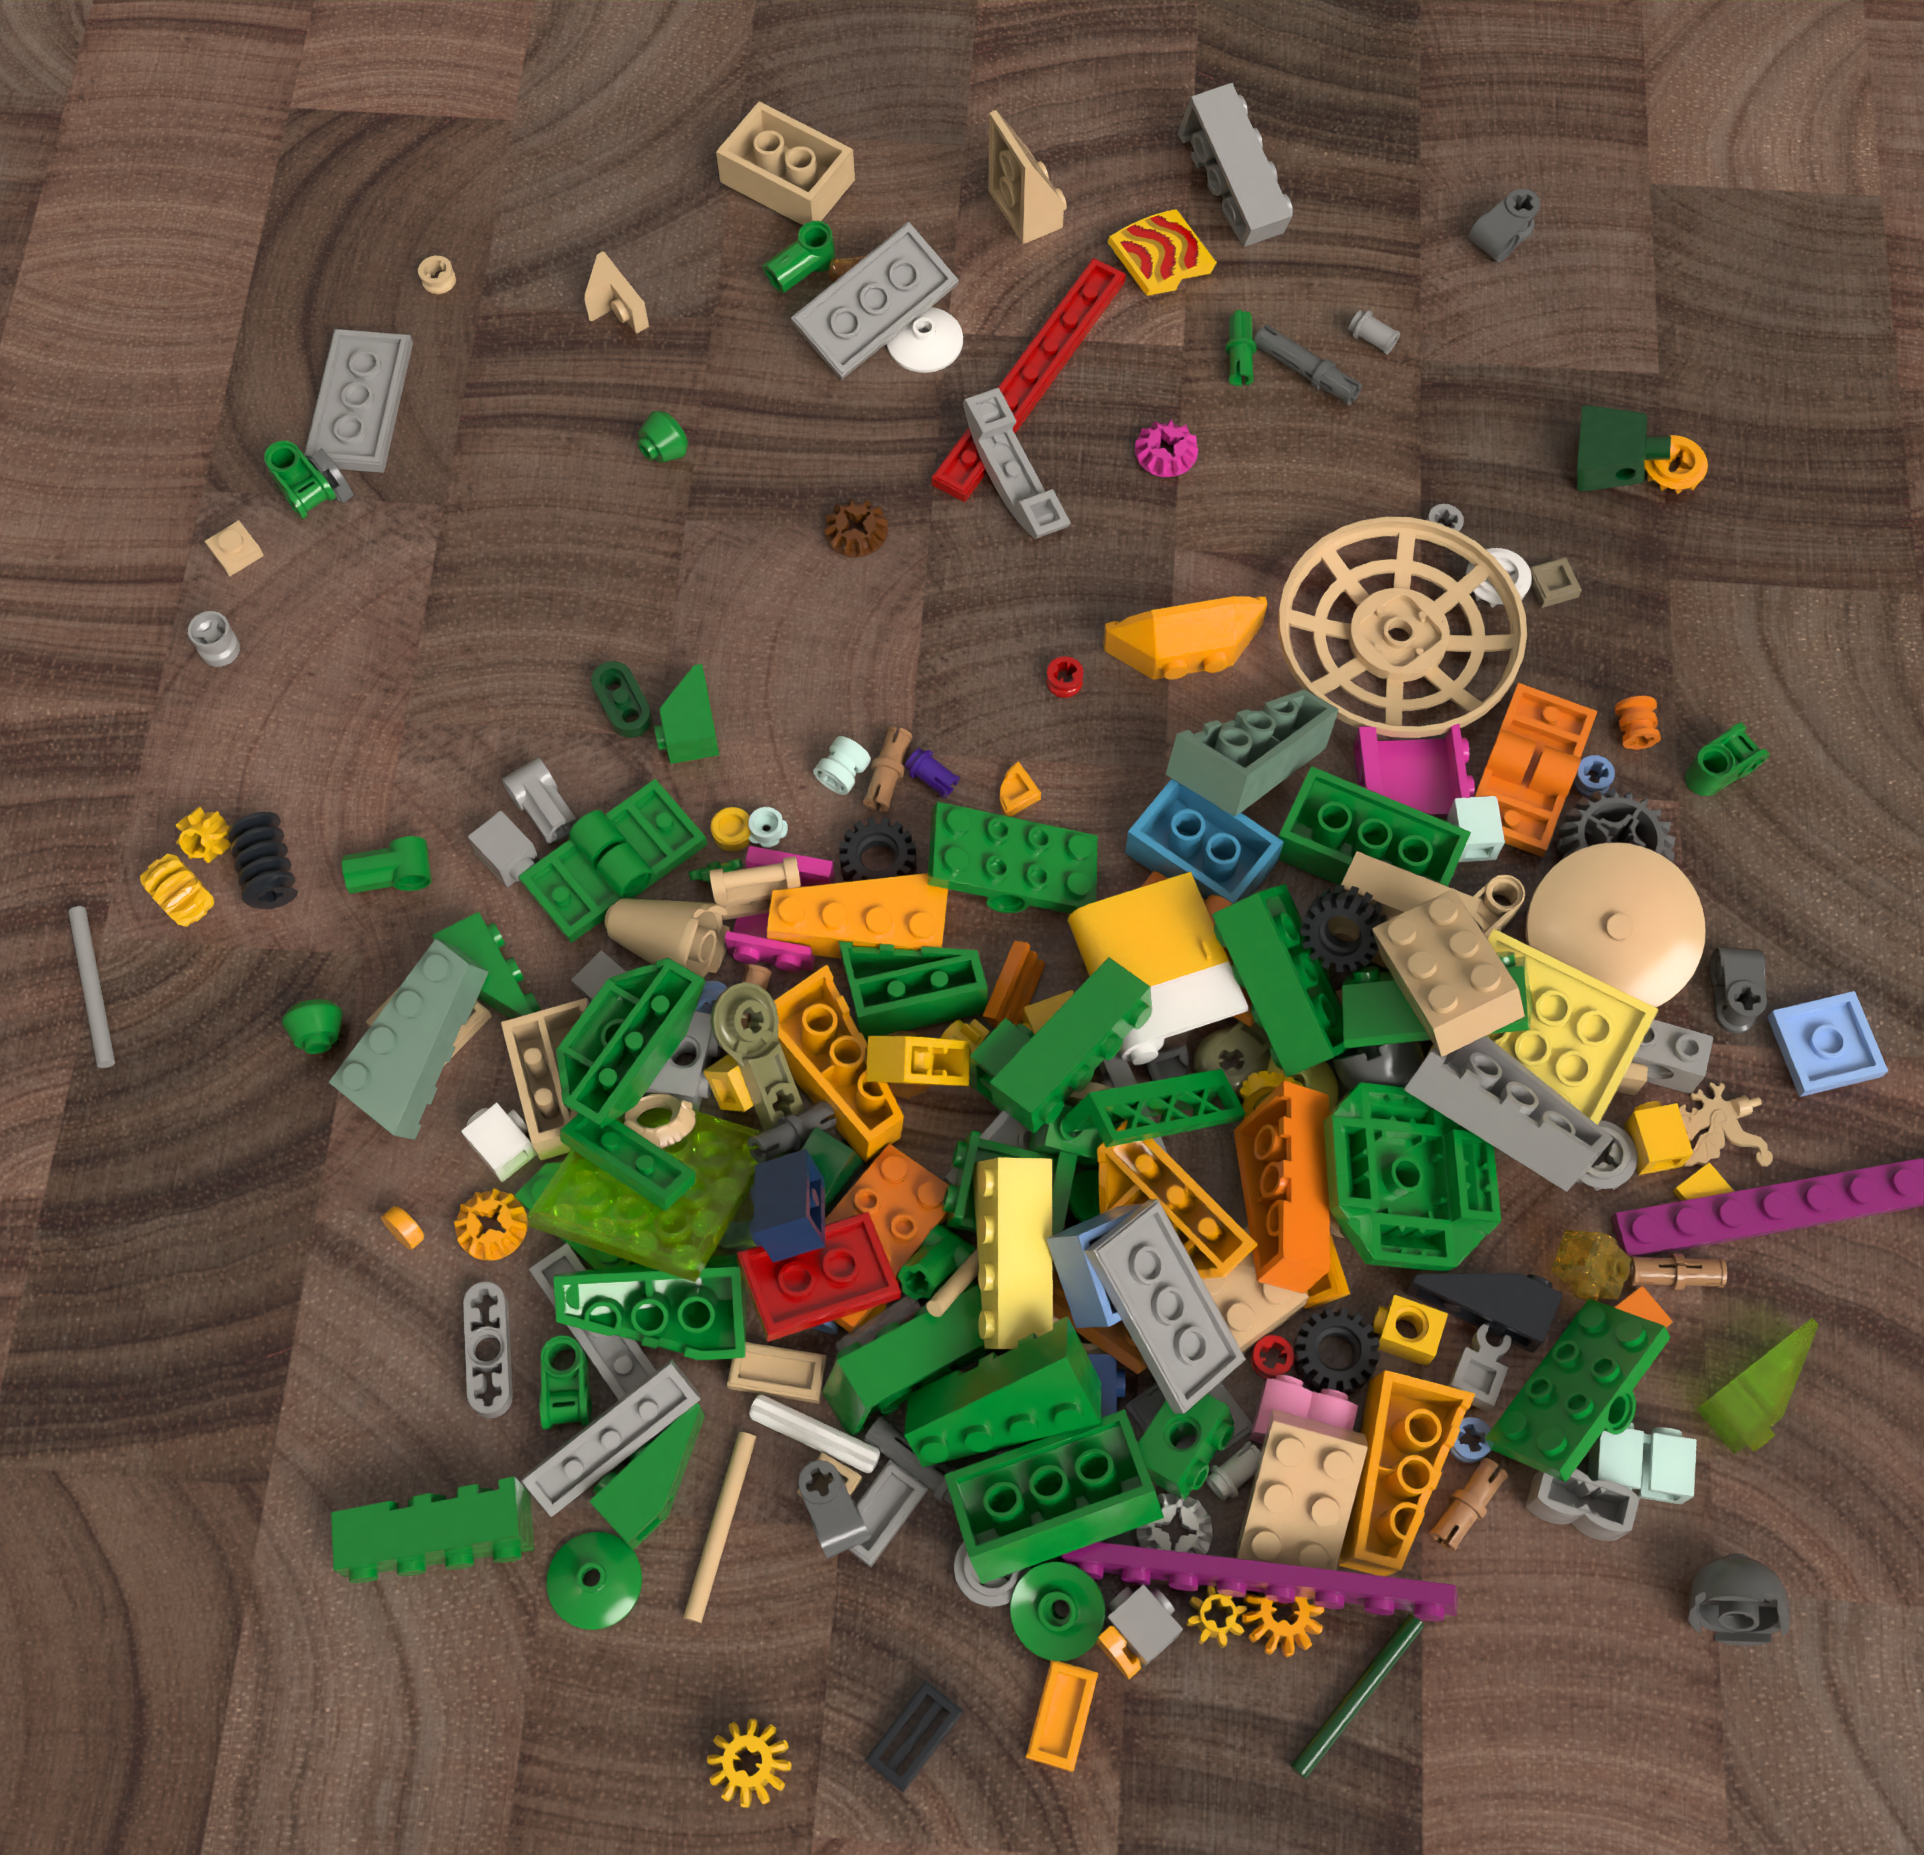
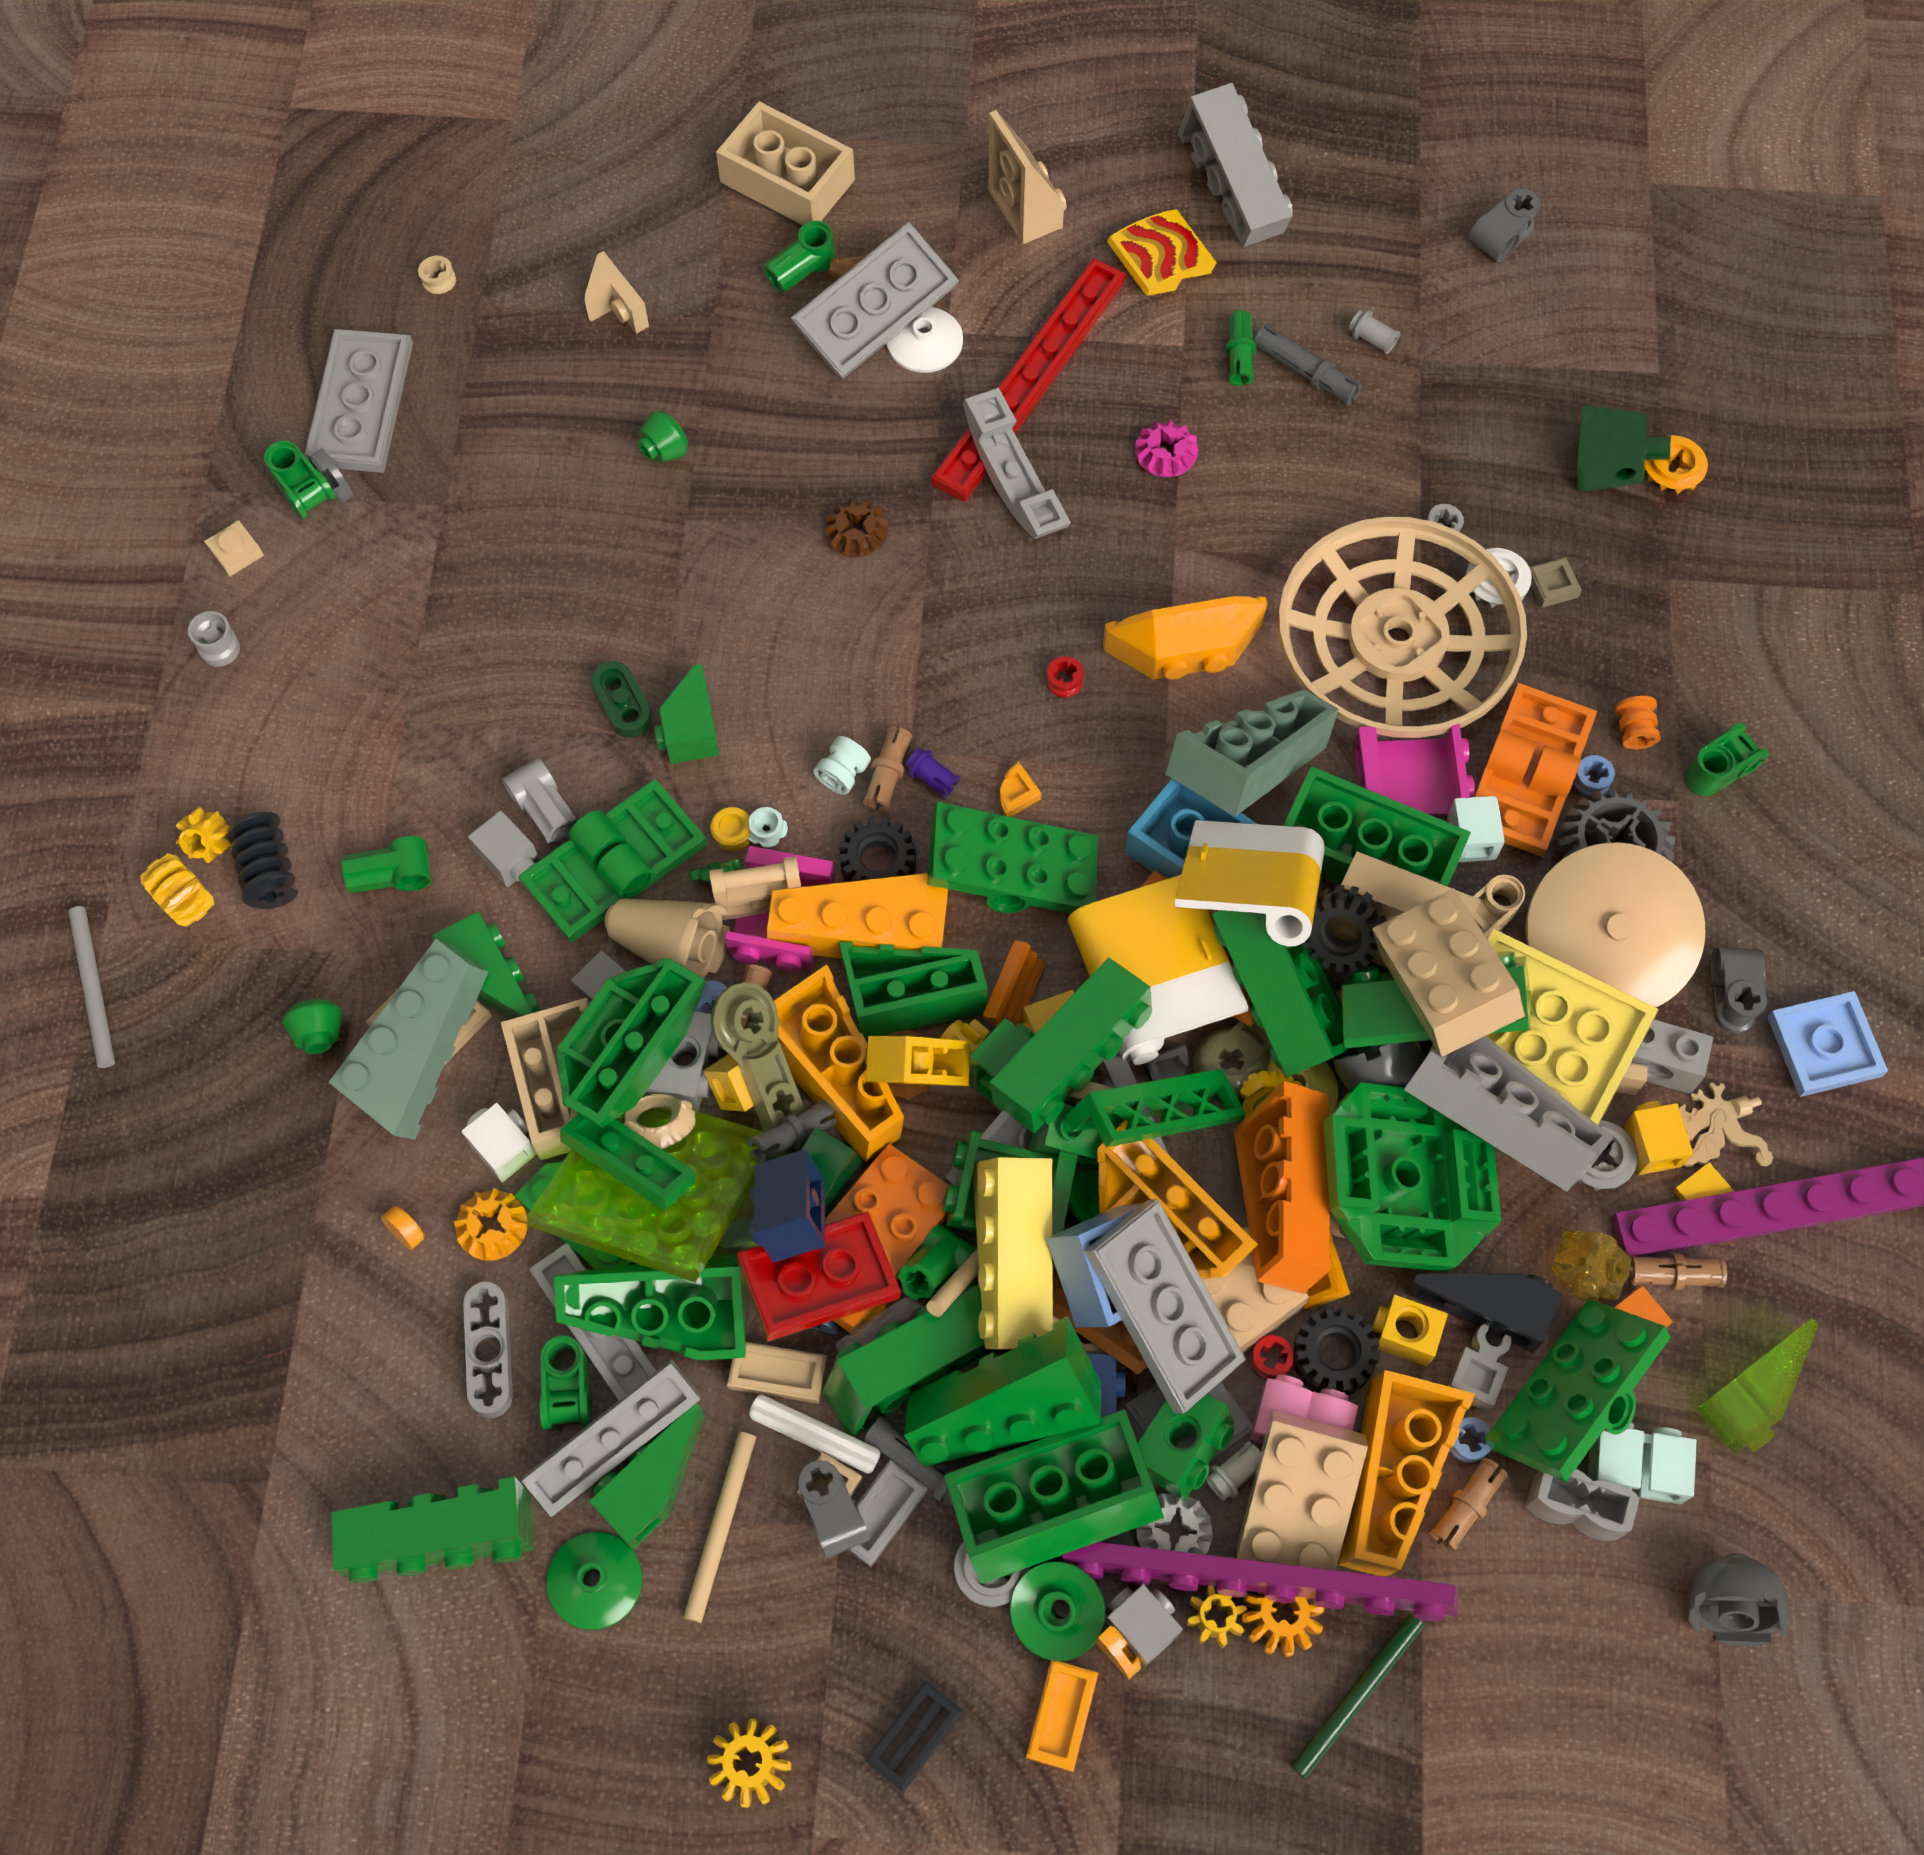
none -> door [1175,820,1325,946]

